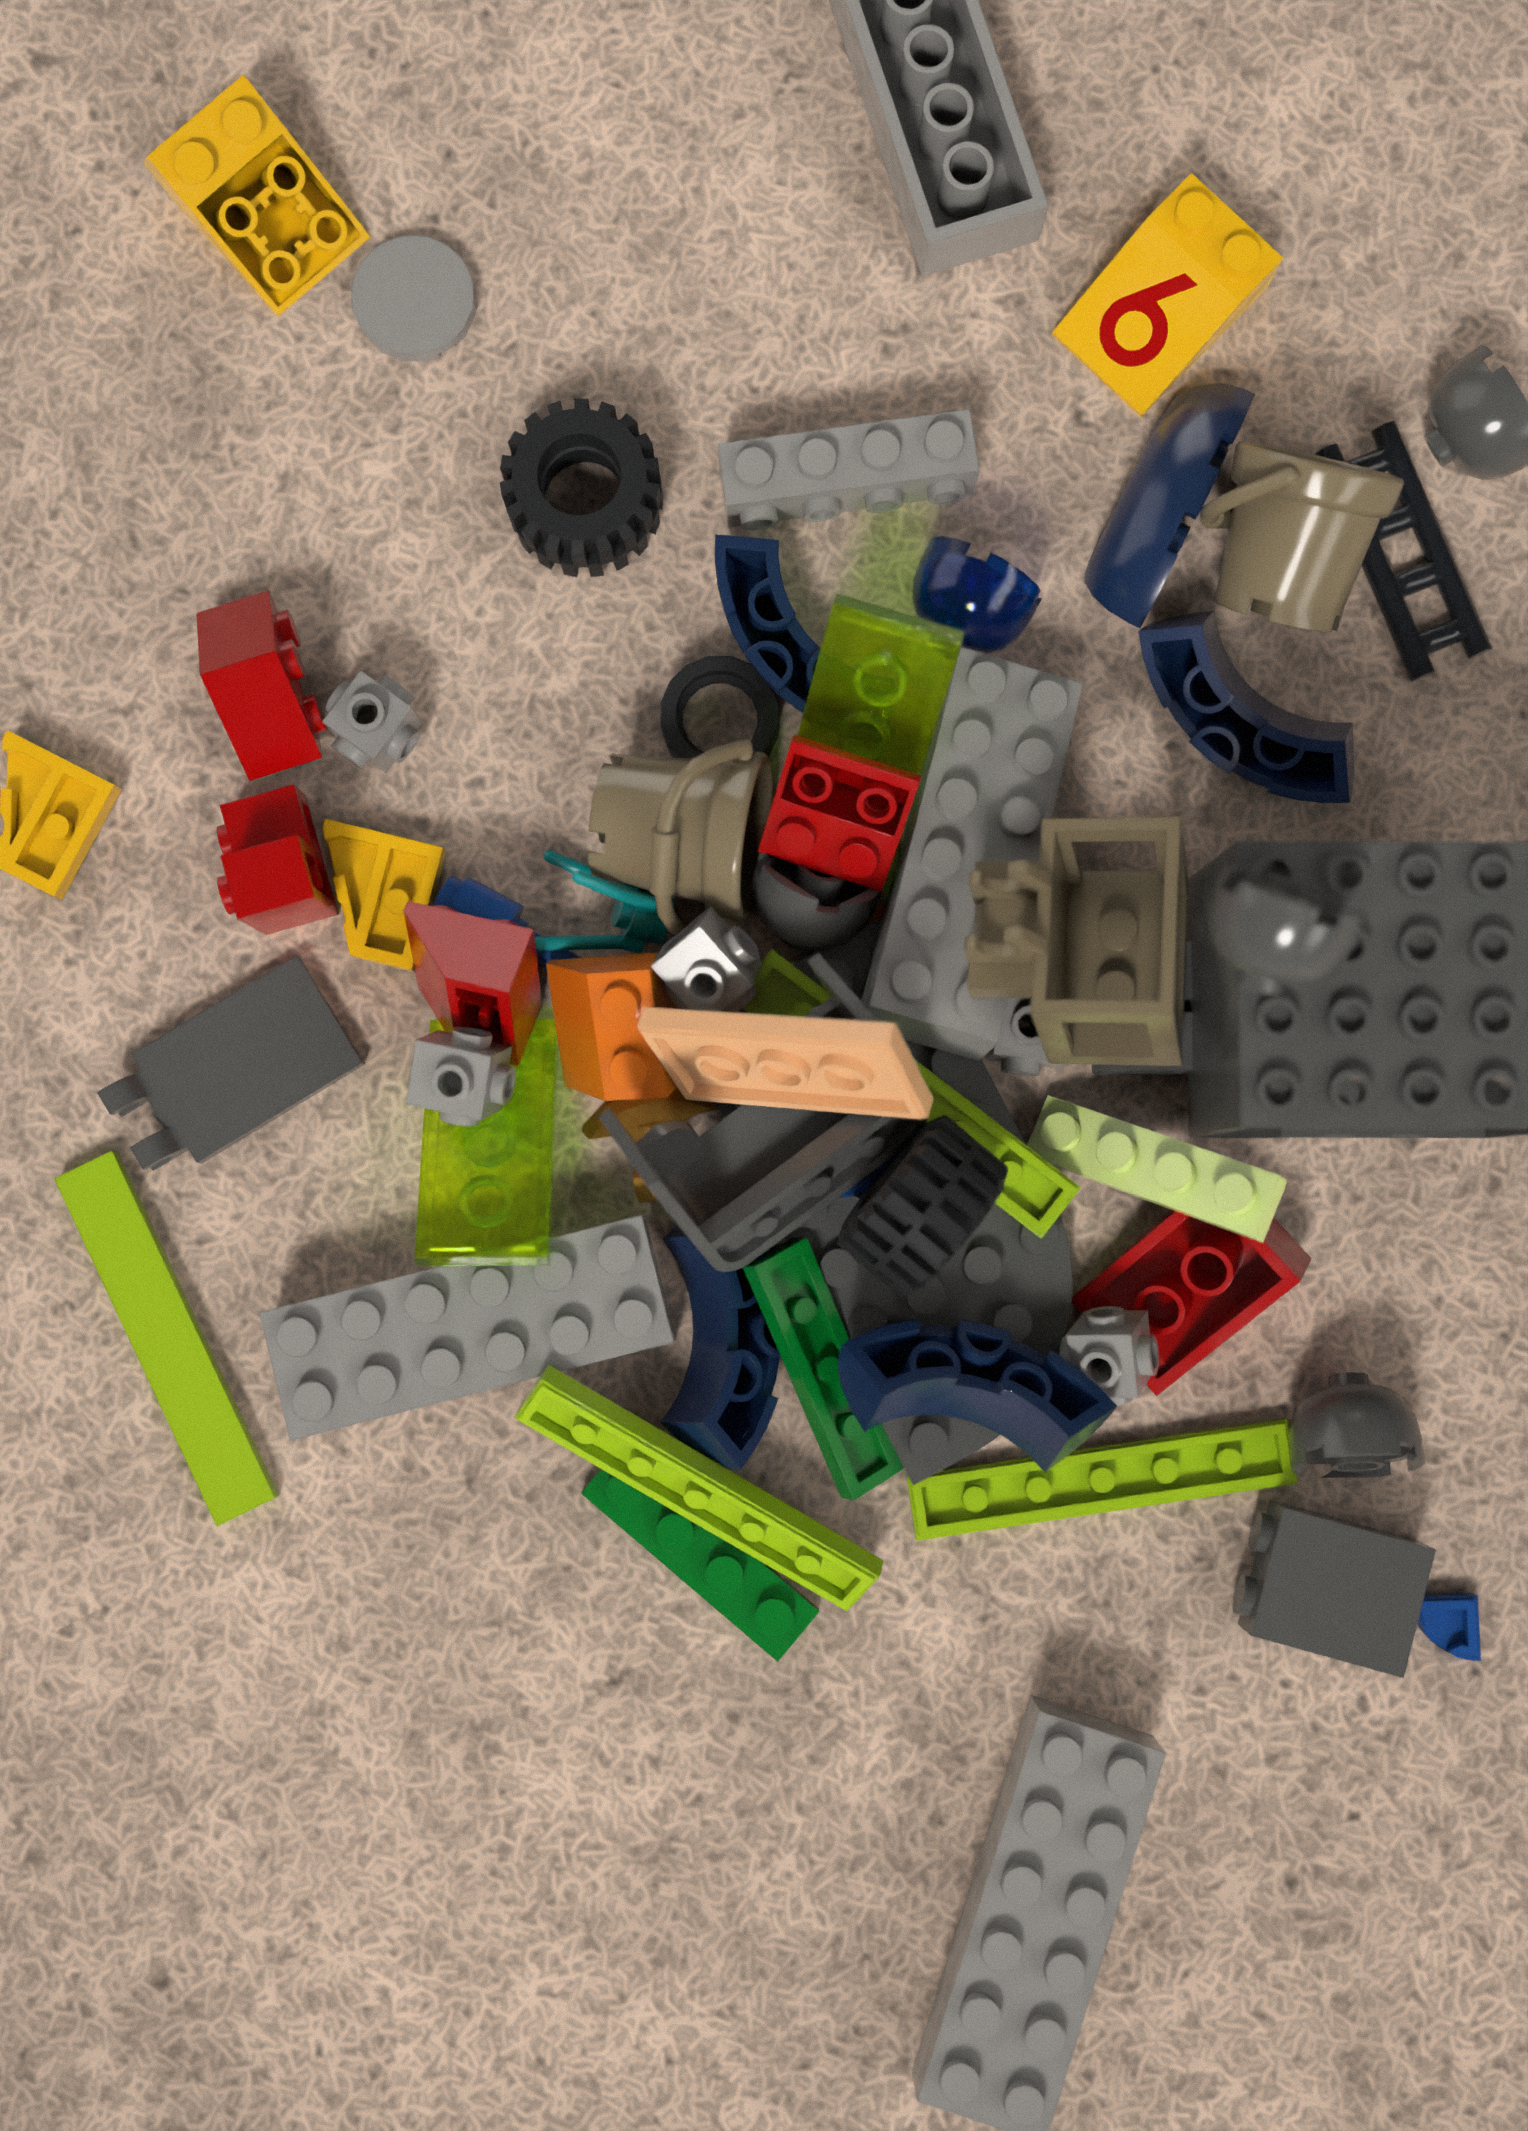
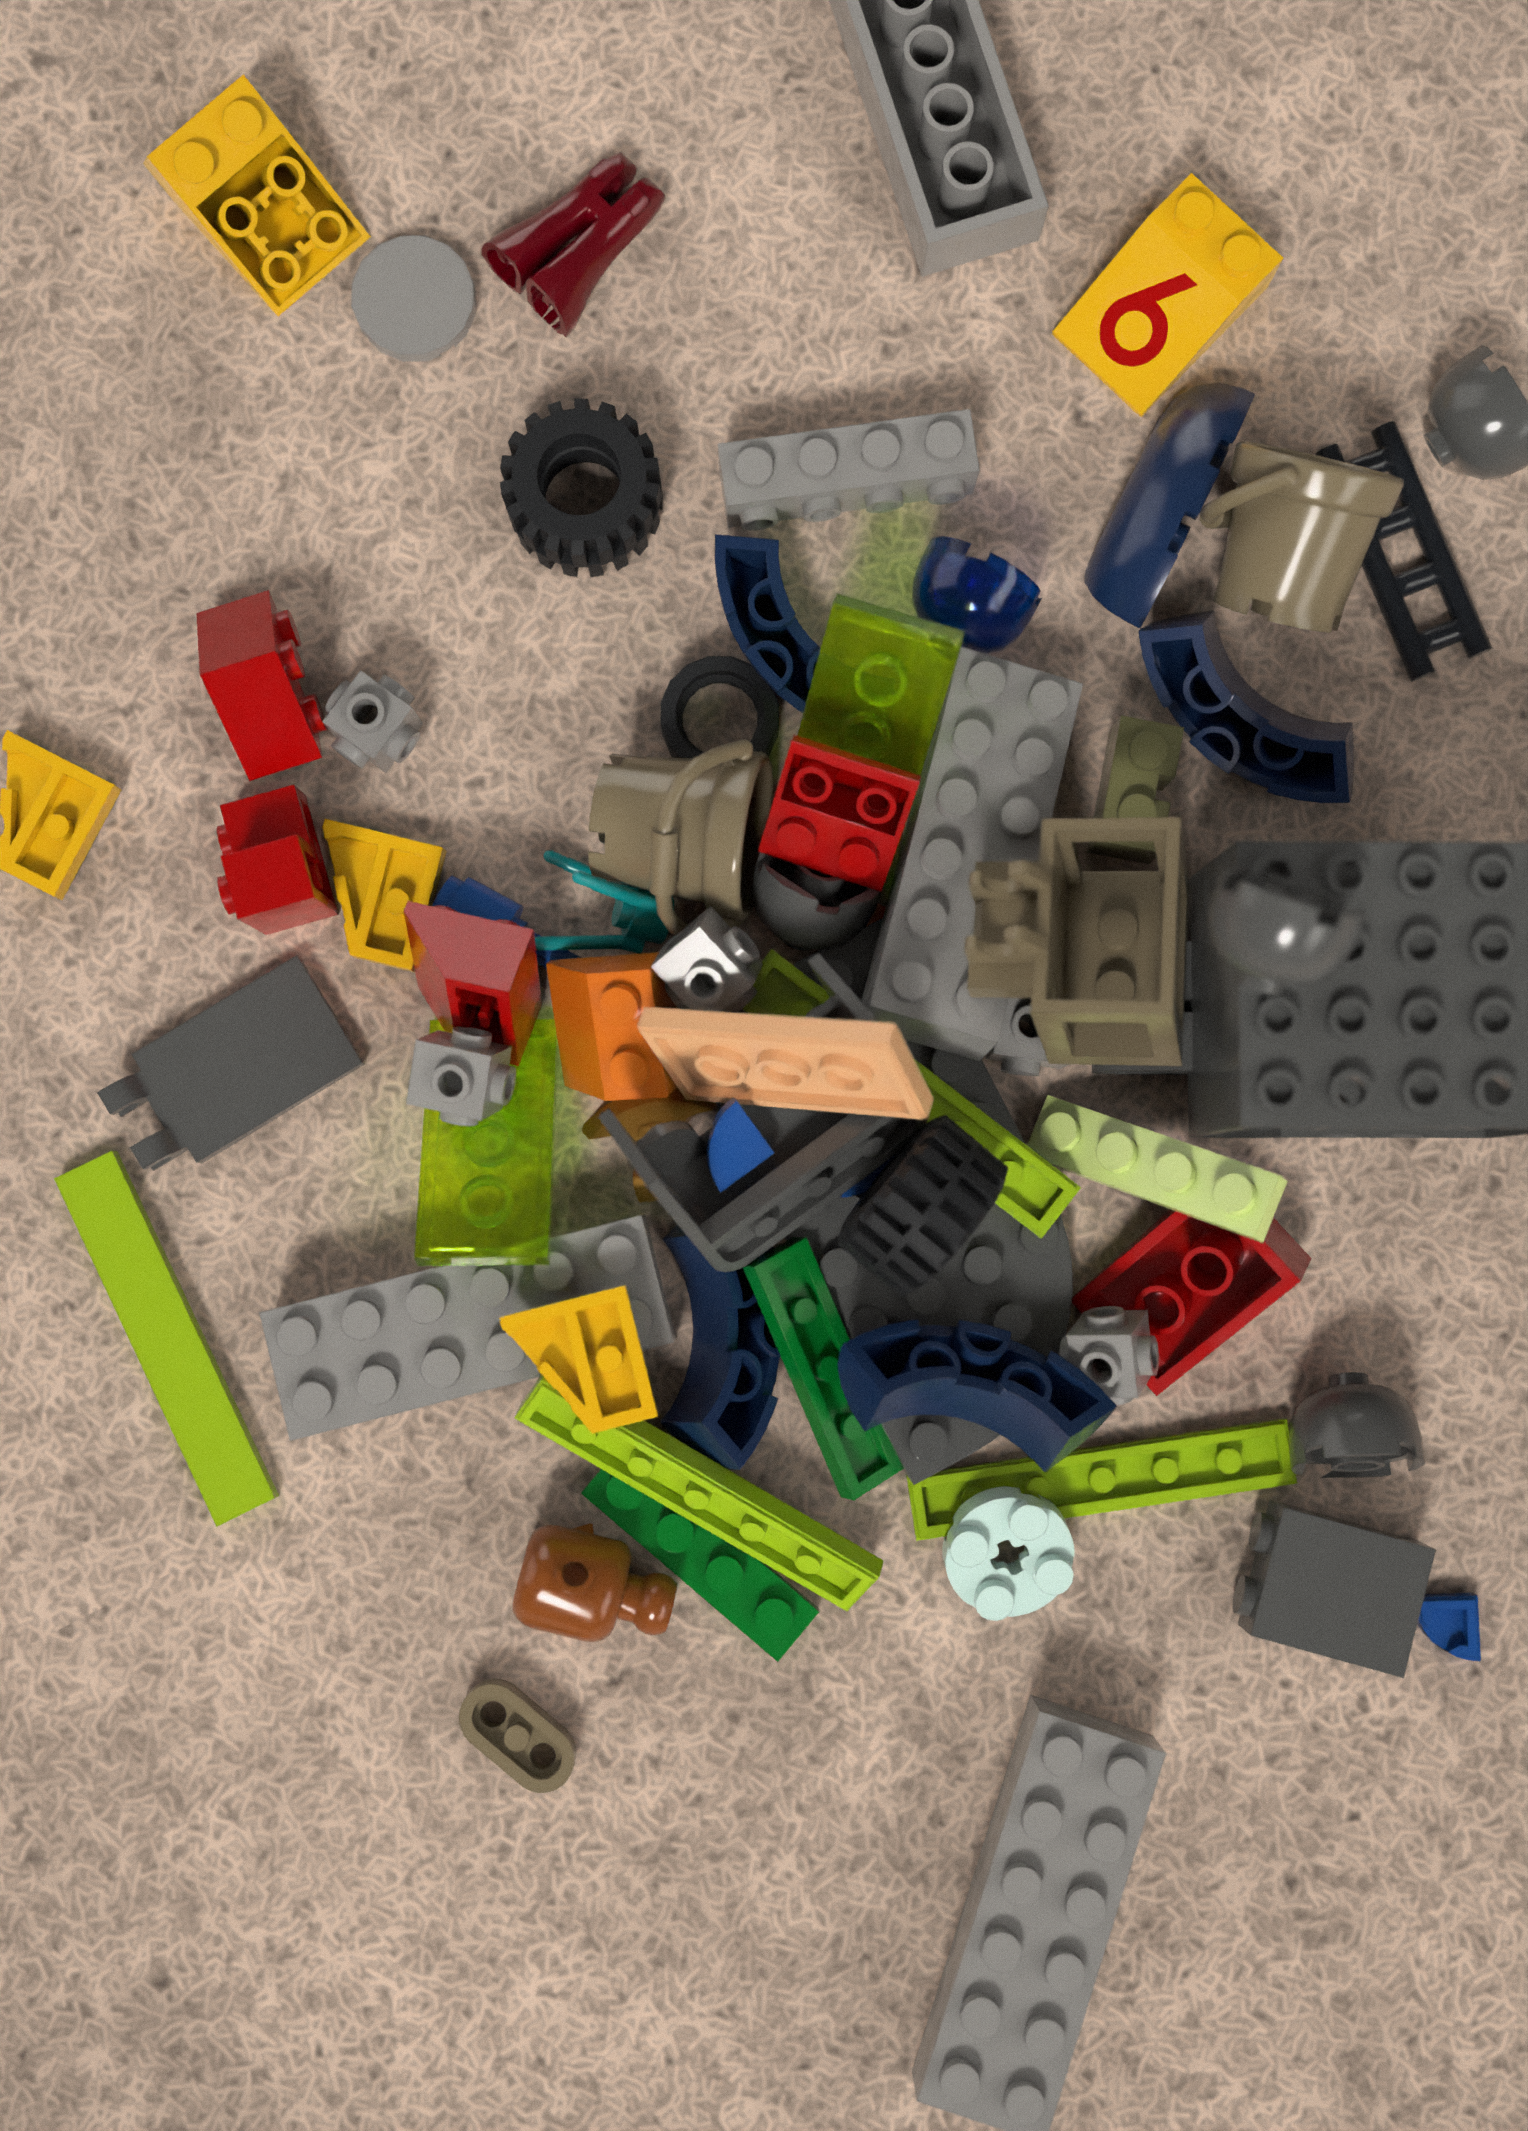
none -> dark tan plate [459,1679,576,1793]
none -> dark red piece [481,152,666,337]
none -> yellow wing [499,1285,658,1434]
none -> dark orange piece [512,1523,677,1642]
none -> blue tile [707,1097,774,1192]
none -> light aqua plate [942,1486,1075,1621]
none -> olive brick [1087,715,1184,864]

